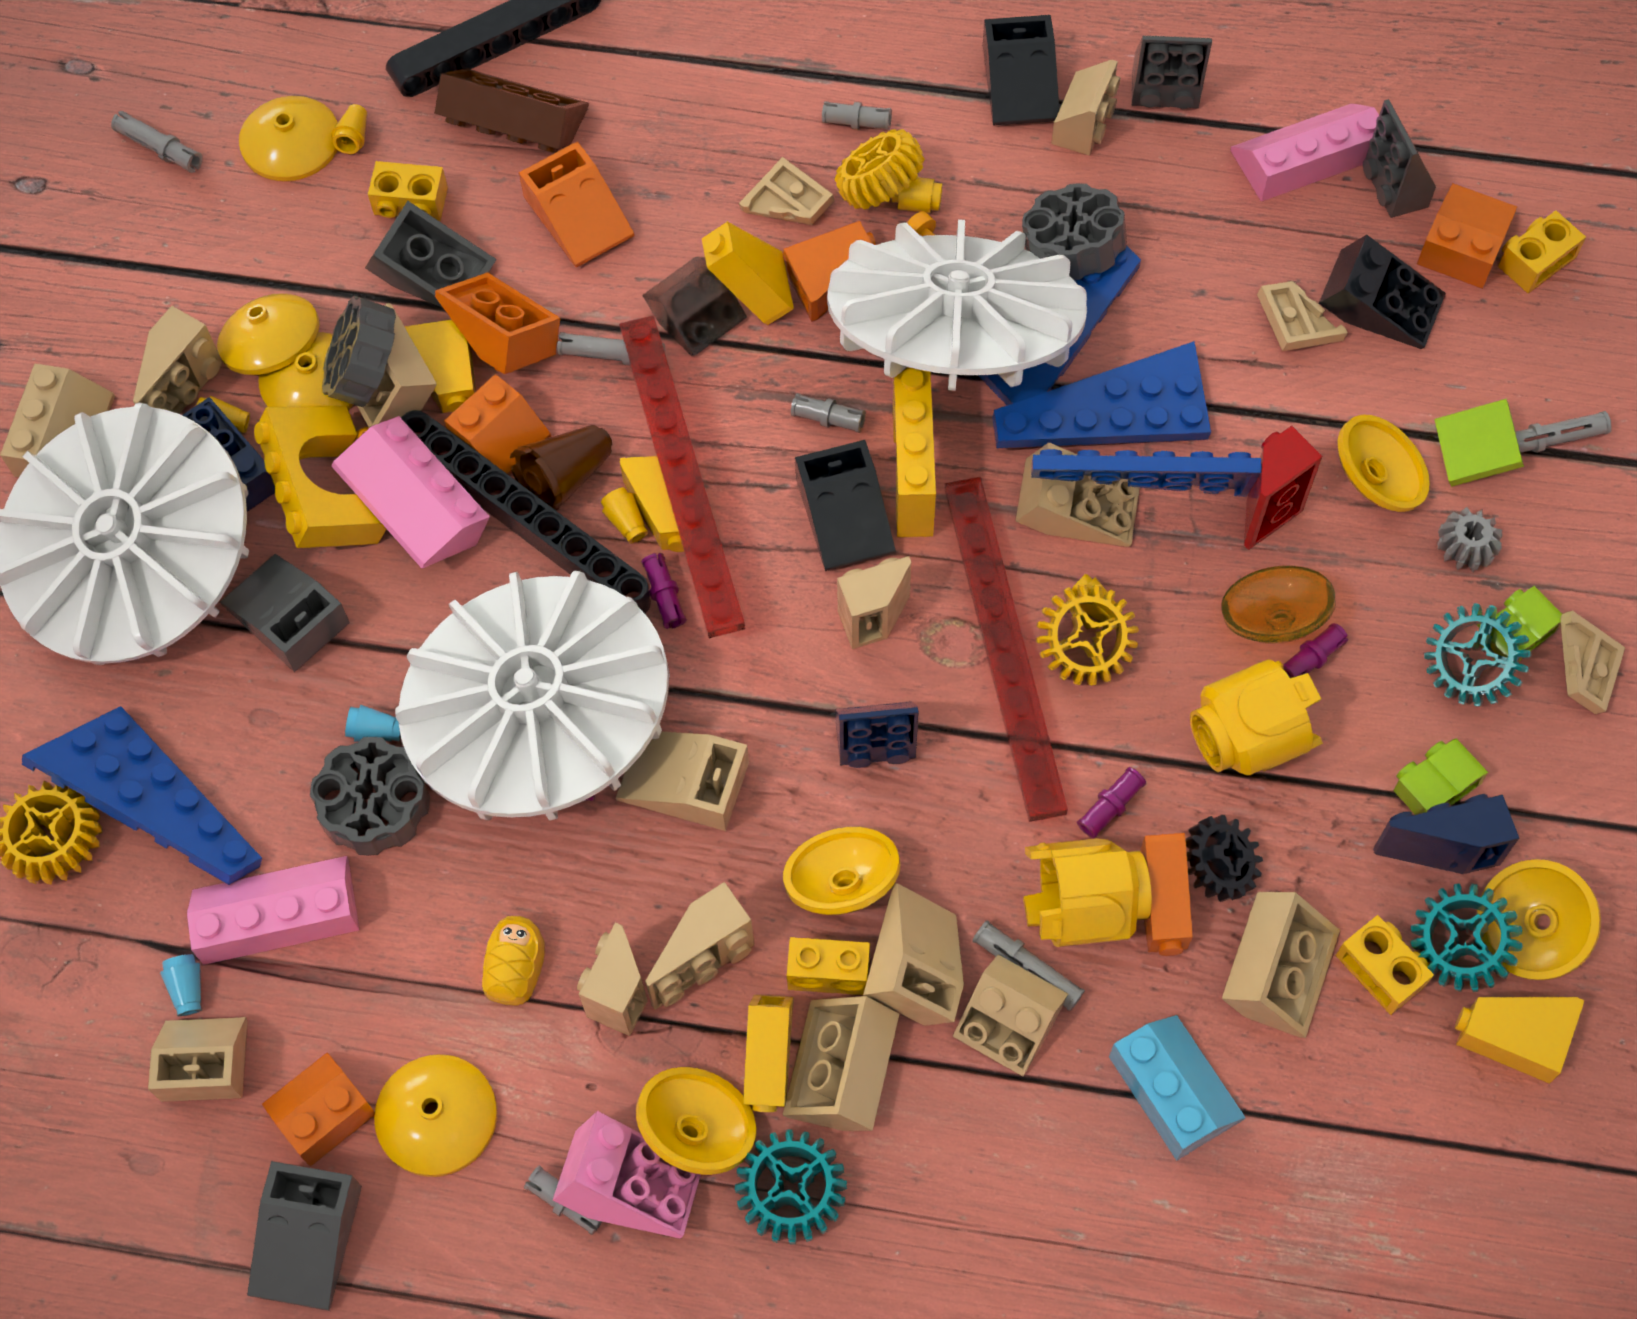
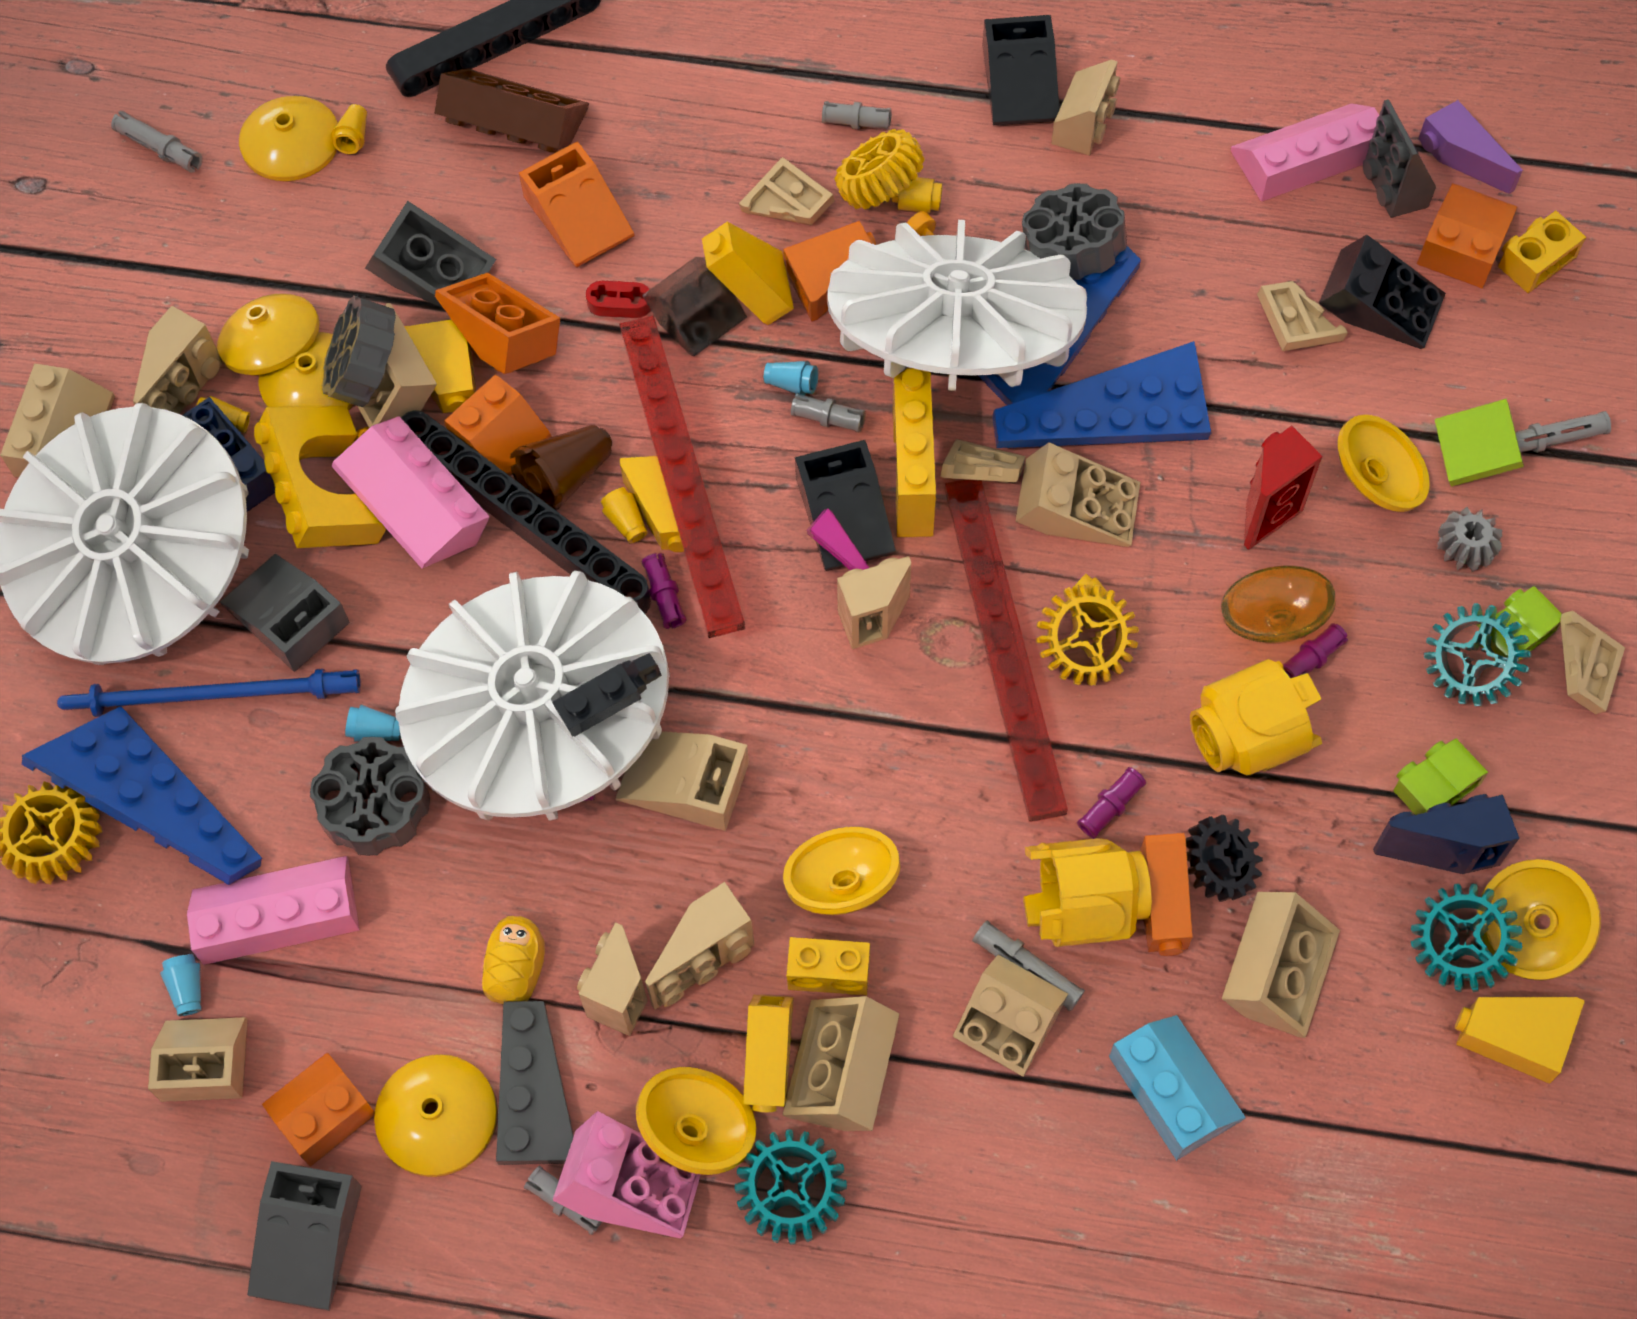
yellow brick [368,161,448,221] -> none
light grey pin [557,332,666,366] -> none
dark blue slope [835,701,919,768] -> none
tan slope [863,883,964,1026] -> none
blue wing [1031,449,1261,497] -> none
dark grey slope [1132,36,1212,109] -> none
yellow brick [1335,915,1434,1015] -> none
none -> blue bar [57,669,361,717]
none -> dark grey wing [496,1001,574,1165]
none -> black hinge [552,653,662,737]
none -> red beam [586,280,653,318]
none -> medium azure cone [763,361,819,396]
none -> dark pink slope [806,508,870,570]
none -> tan wing [940,439,1026,483]
none -> medium lavender slope [1418,100,1523,194]

